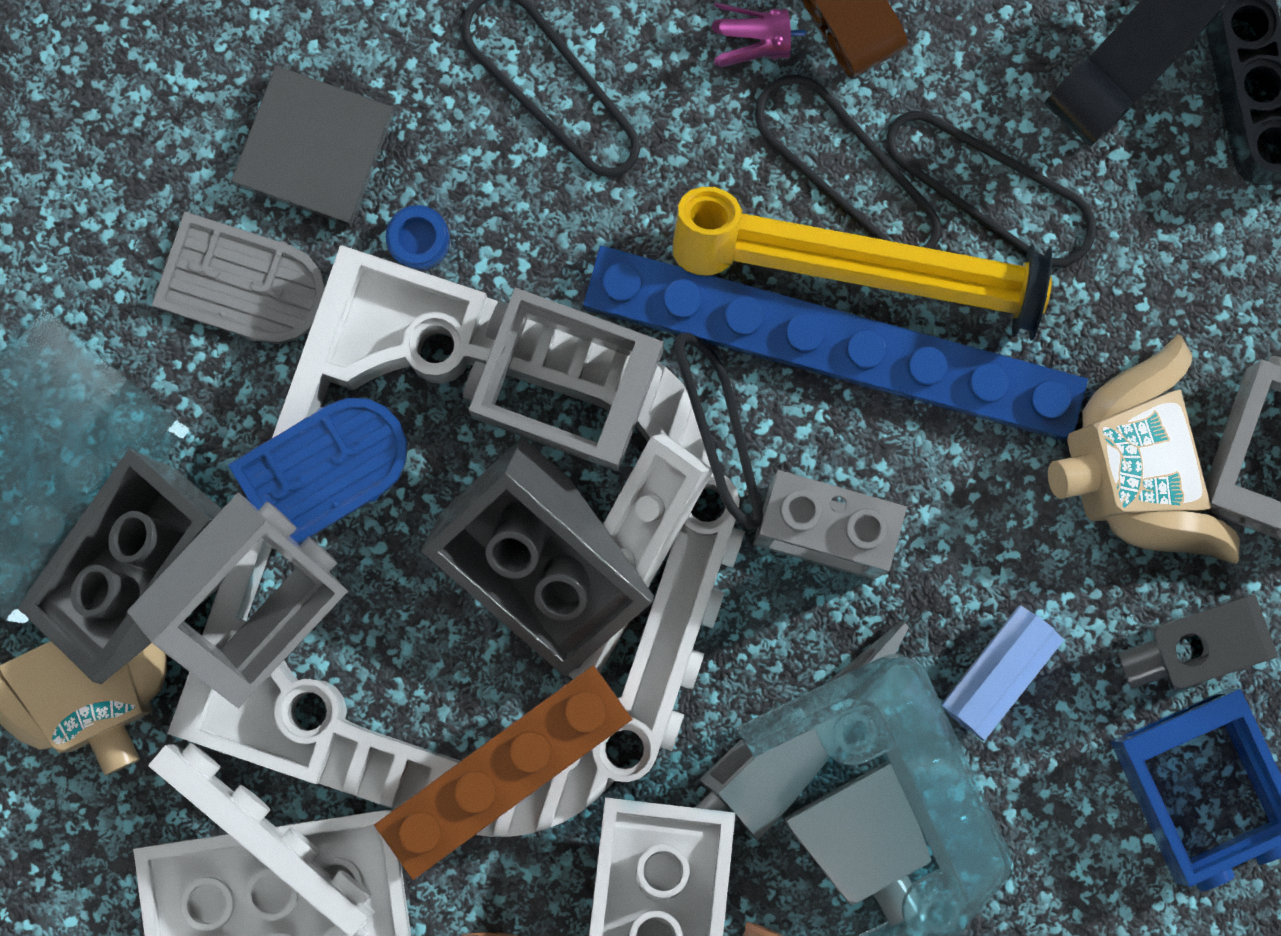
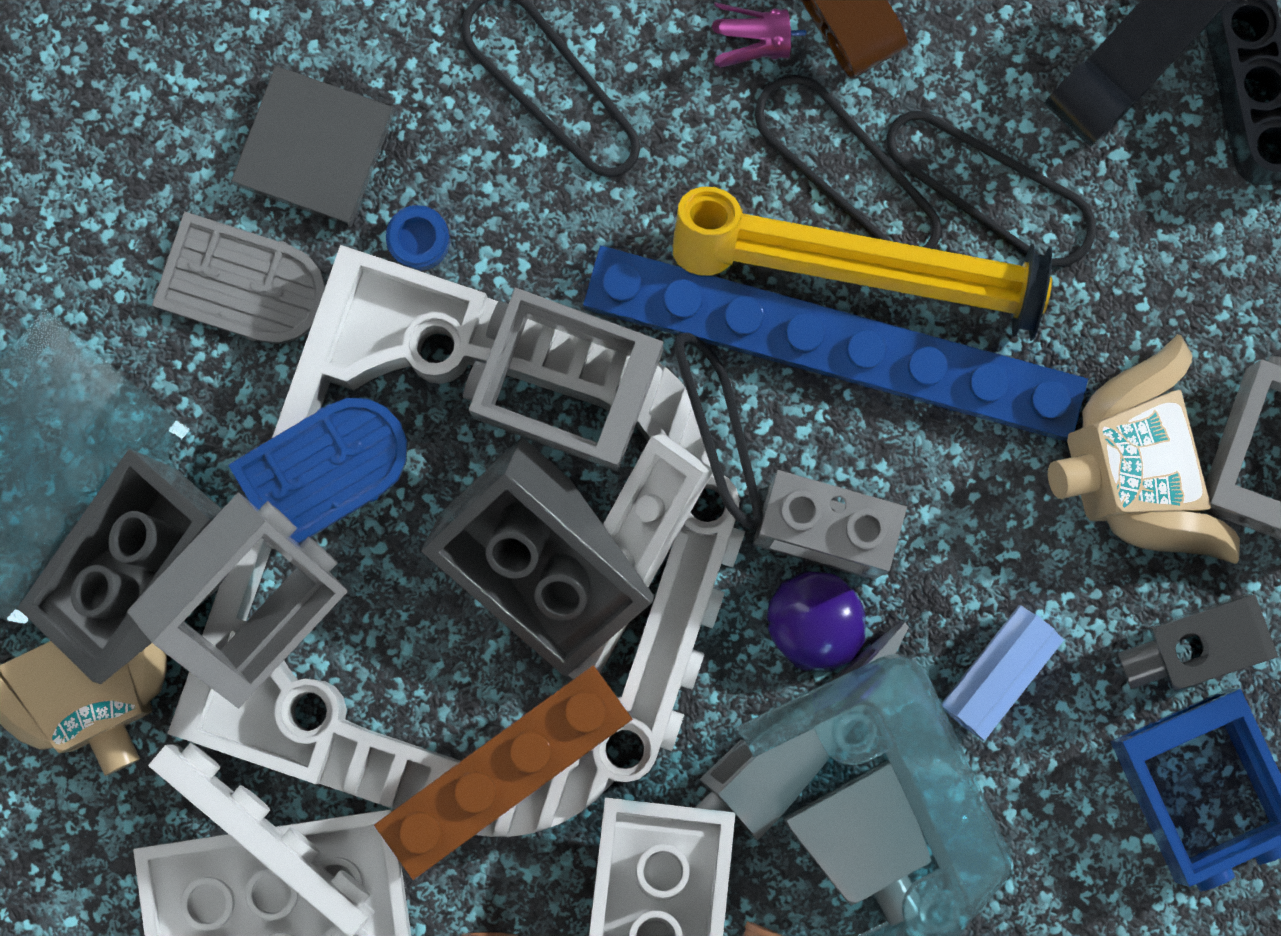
none -> dark purple hair [767,571,866,672]

